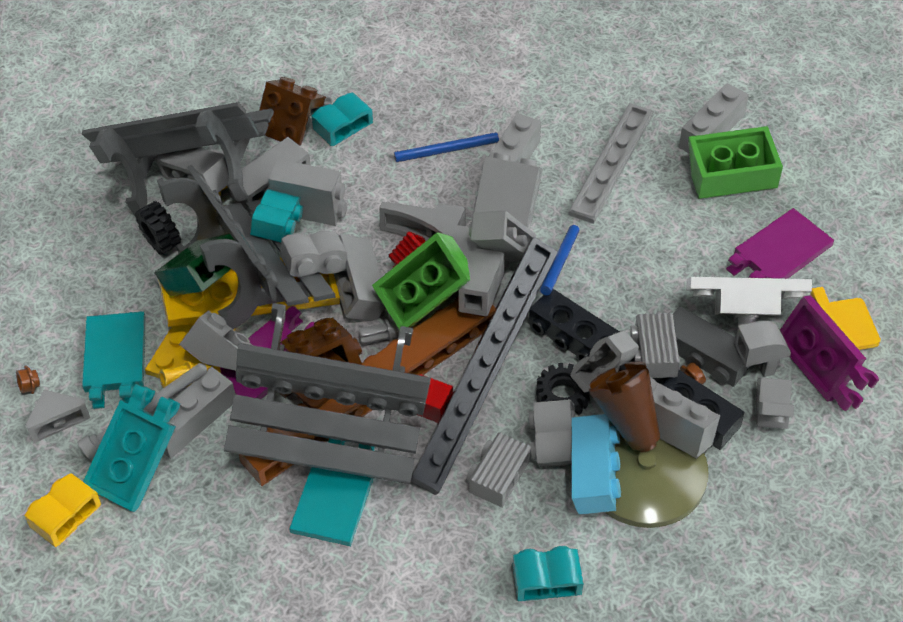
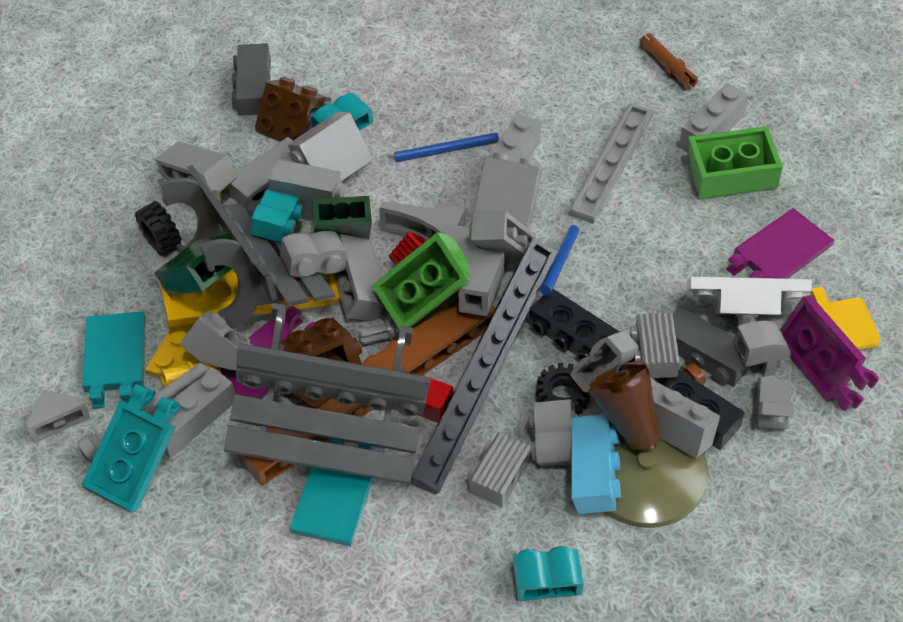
dark orange plate [16,366,40,394] -> none
yellow brick [24,473,101,547] -> none
dark grey piece [82,102,274,216] -> none
none -> dark grey brick [232,43,271,116]
none -> light grey brick [287,112,373,180]
none -> dark green brick [311,196,372,239]
none -> dark orange pin [639,33,698,90]

